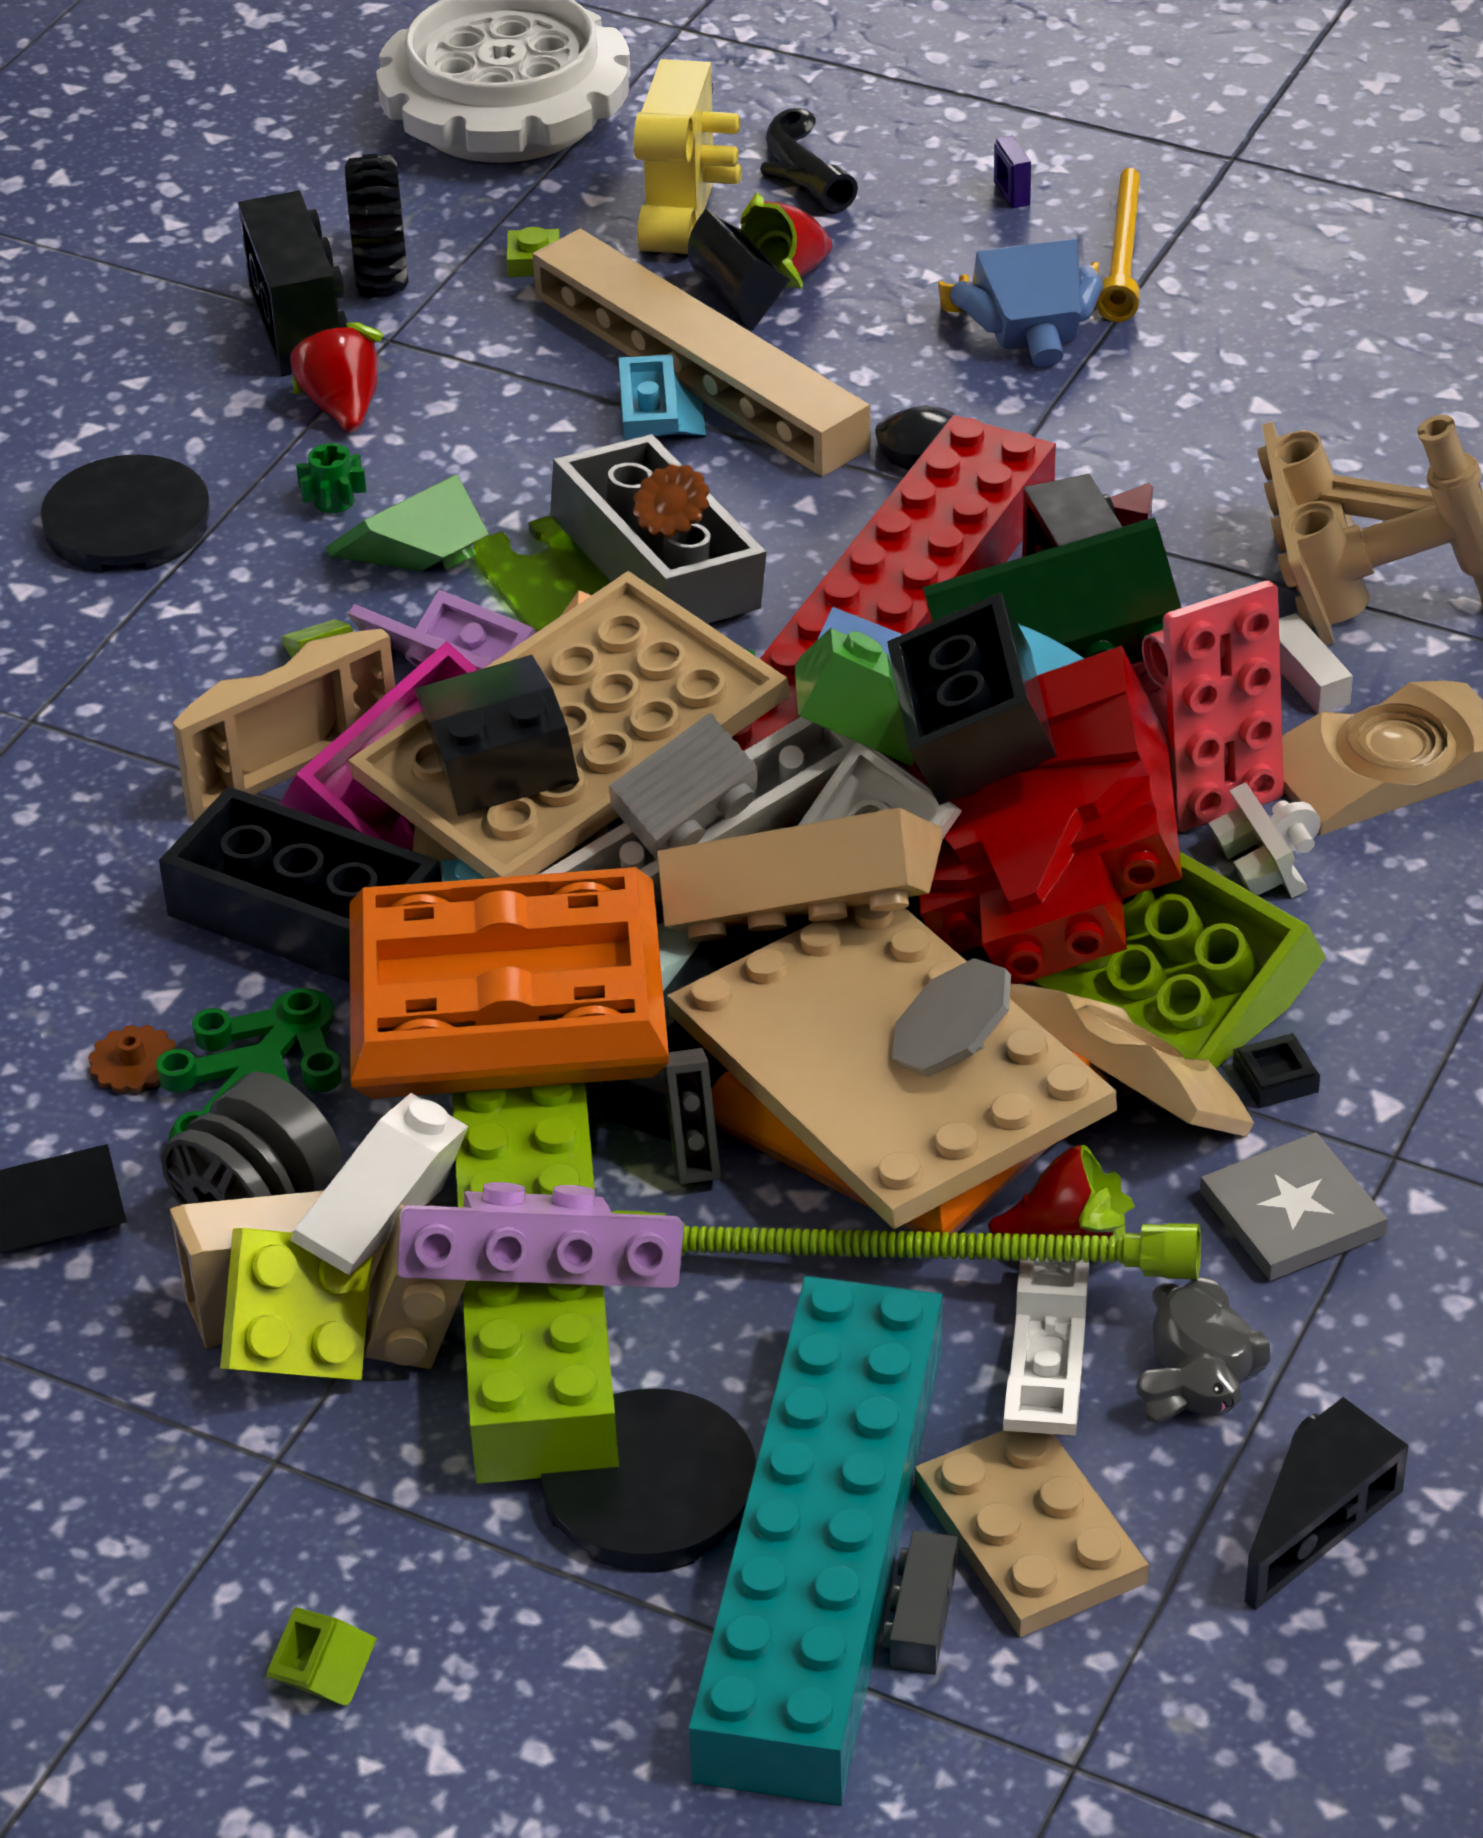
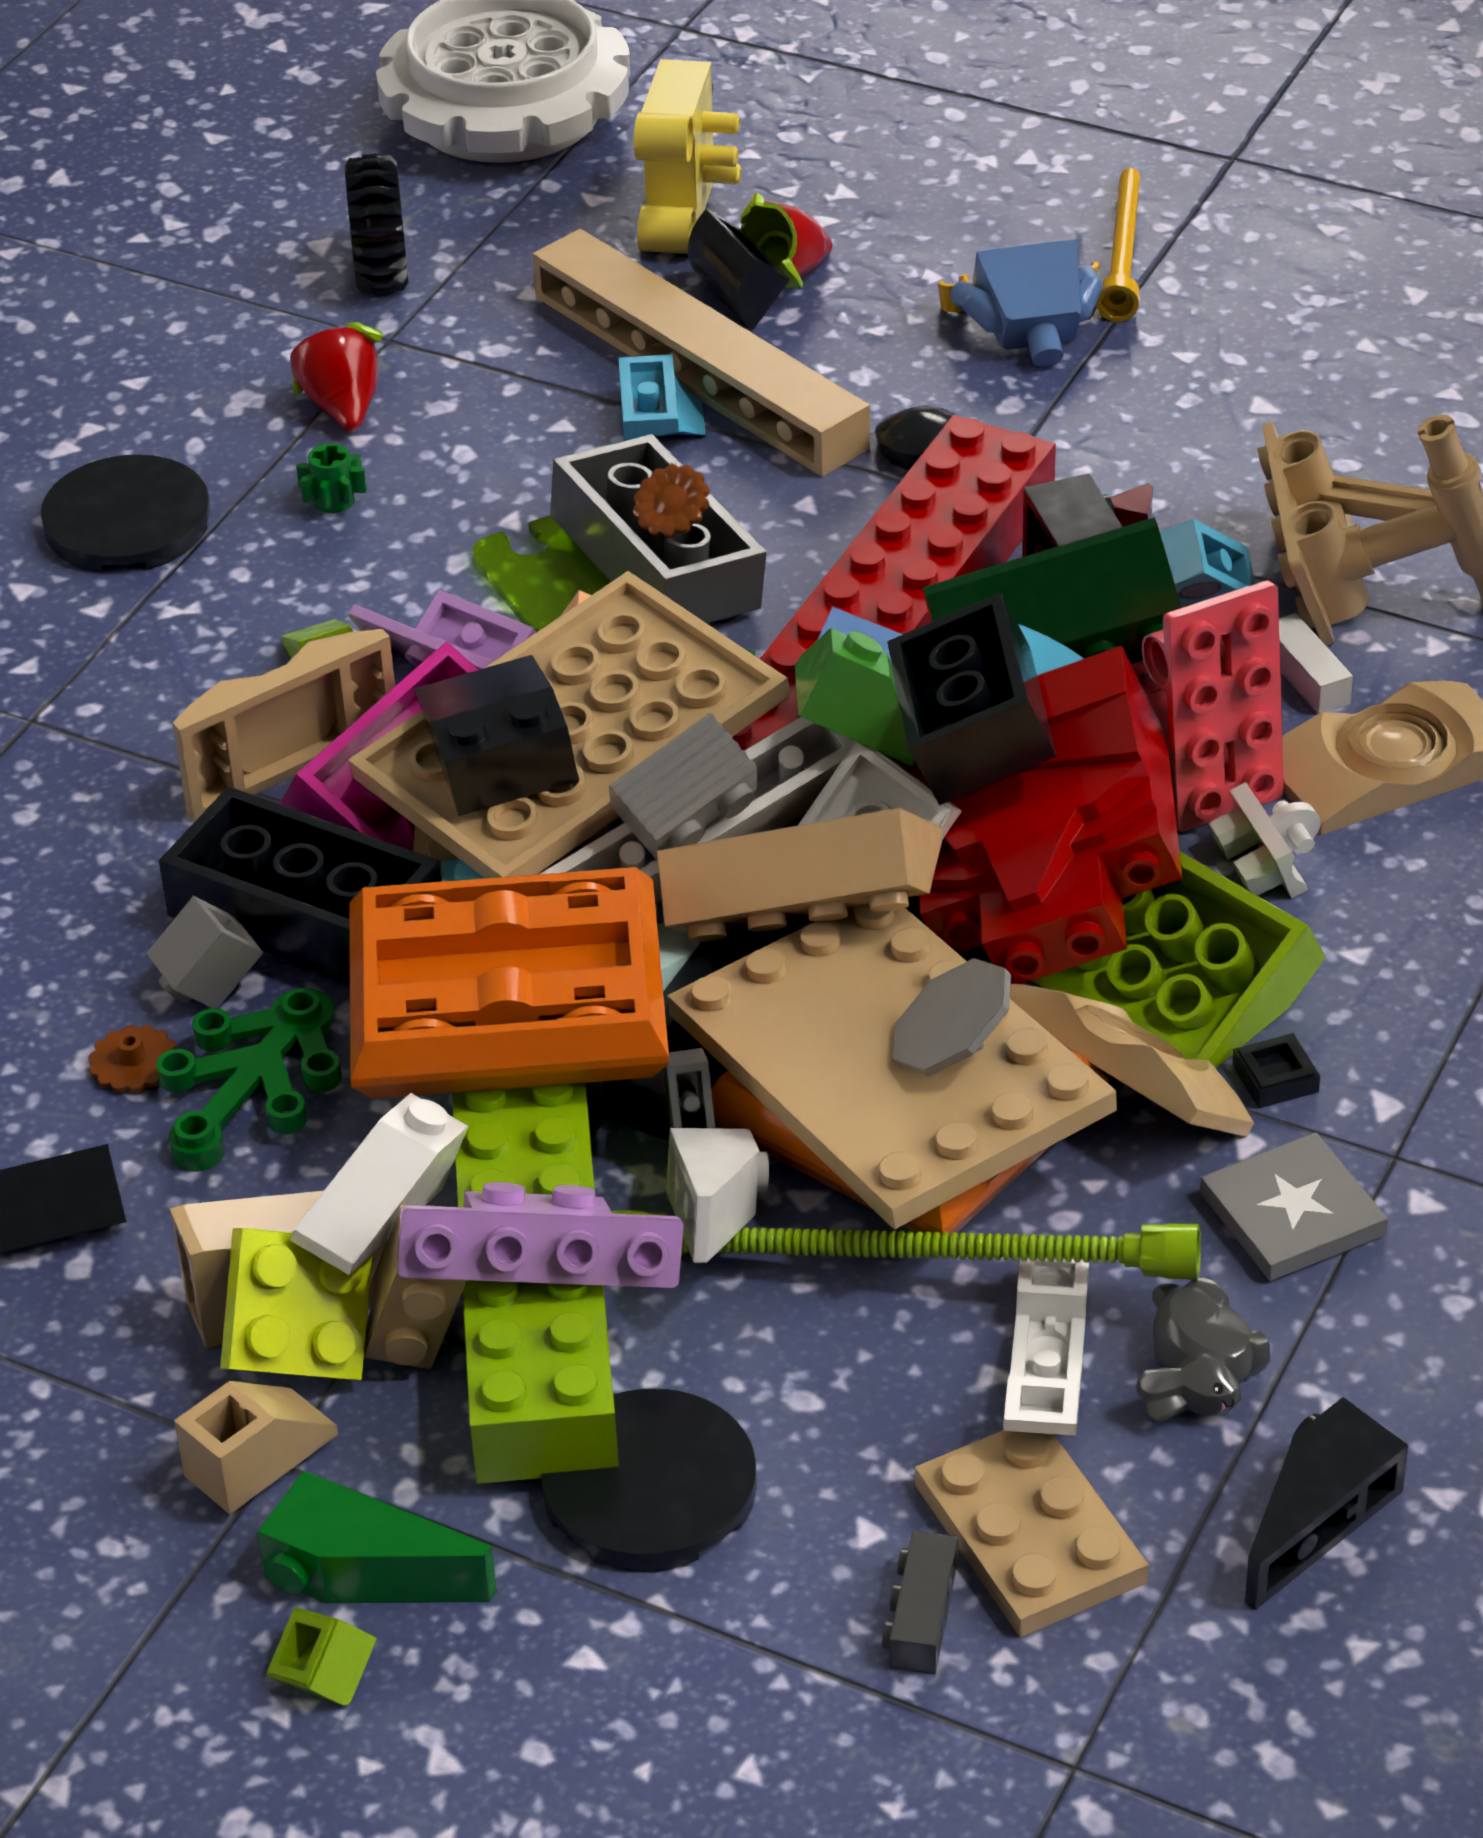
dark grey wheel [161,1071,343,1205] -> none
black brick [238,190,347,377] -> none
bright green slope [325,474,489,571] -> none
lime plate [507,227,560,277] -> none
teal brick [689,1276,943,1806] -> none
black plant [760,108,858,212] -> none
red hat [988,1145,1135,1240] -> none
dark purple tile [994,135,1031,208] -> none
none -> light grey brick [146,896,263,1008]
none -> tan slope [174,1381,338,1514]
none -> green slope [257,1470,497,1603]
none -> white slope [666,1128,769,1263]
none -> medium azure brick [1160,518,1255,608]

